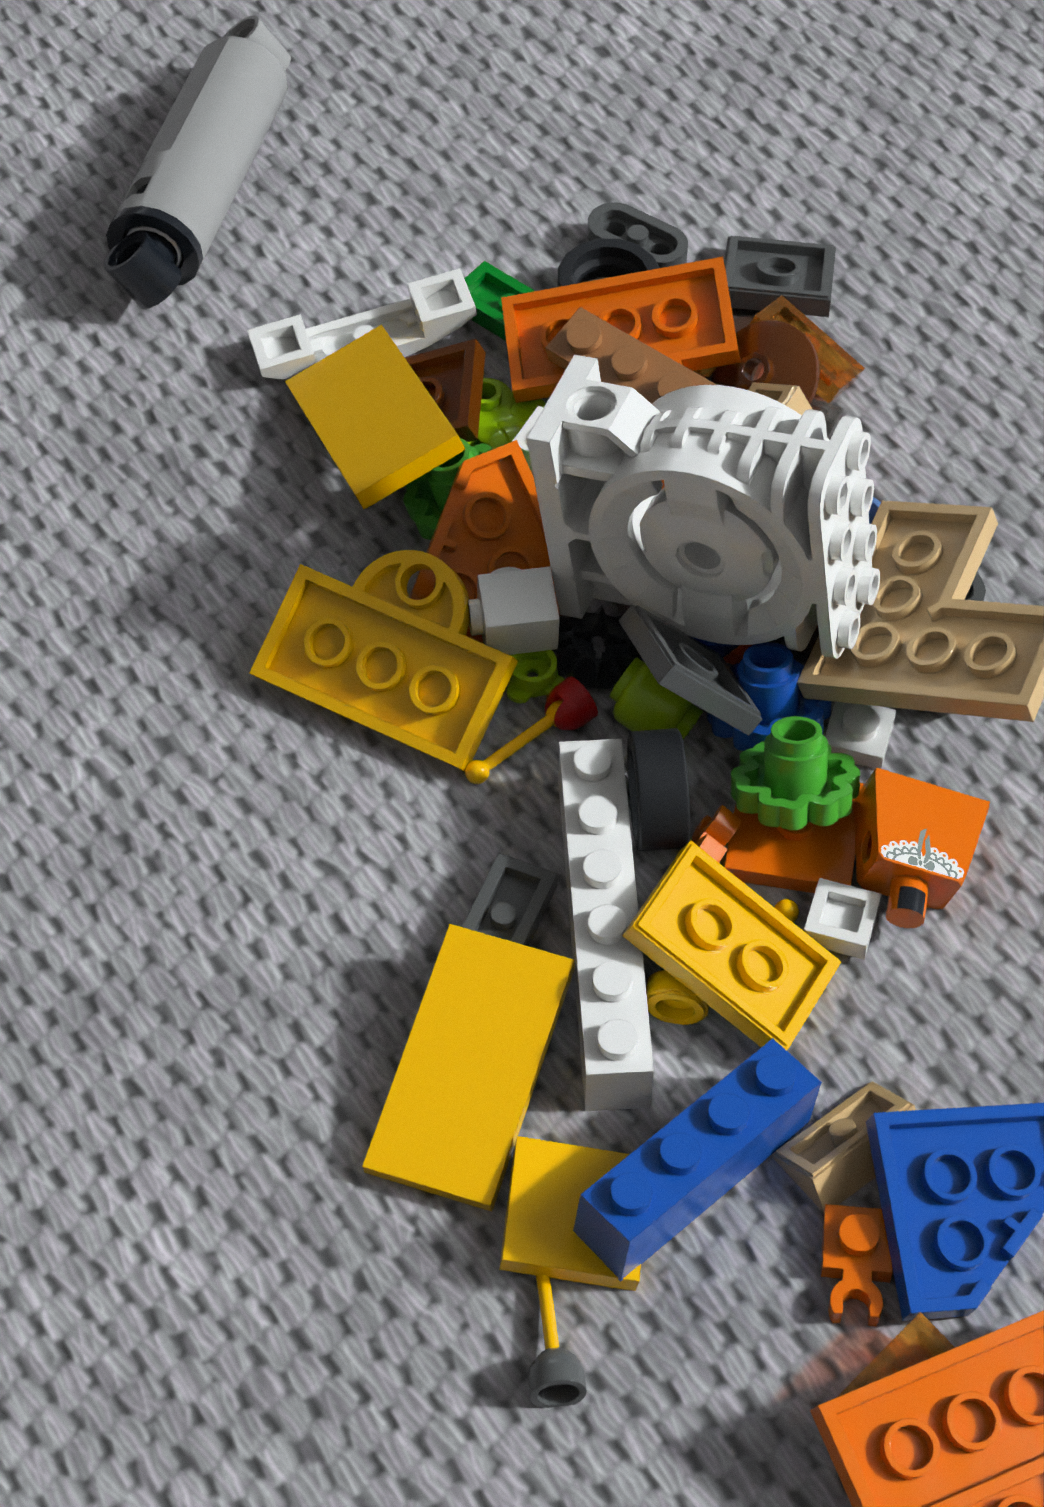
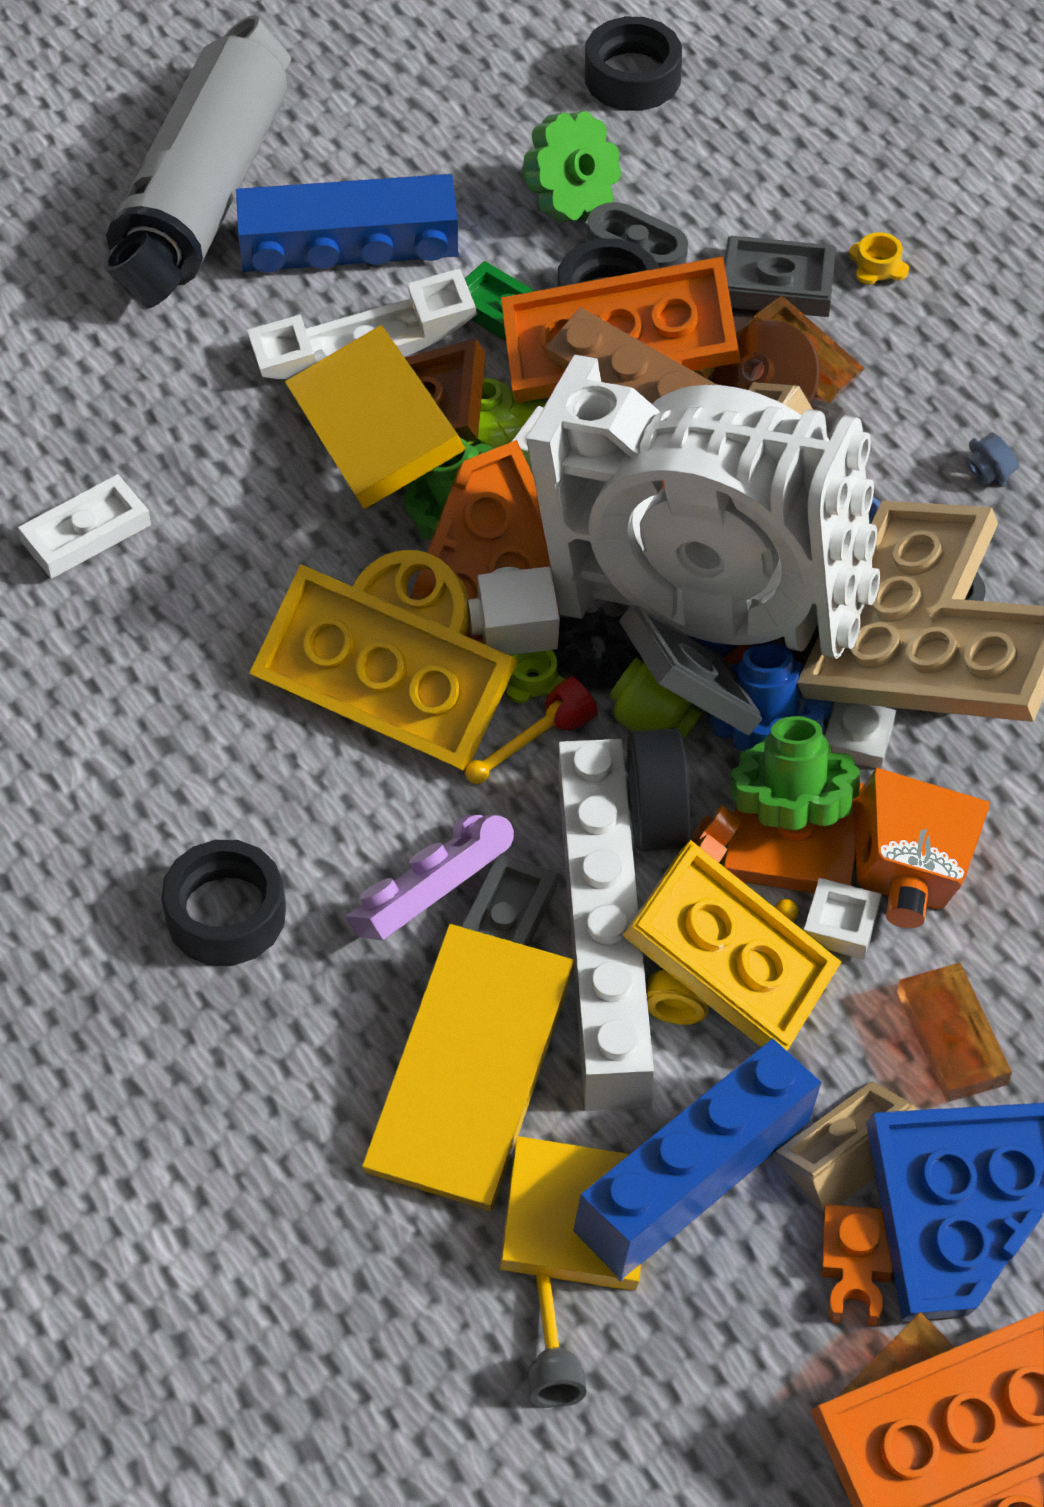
none -> white plate [18,474,151,579]
none -> black tyre [161,839,286,966]
none -> blue brick [236,174,459,272]
none -> lavender plate [345,815,514,940]
none -> bright green plant [522,111,621,222]
none -> black tyre [585,16,682,111]
none -> yellow plate [849,232,909,285]
none -> clear orange plate [897,962,1012,1103]
none -> sand blue plate [966,432,1019,486]

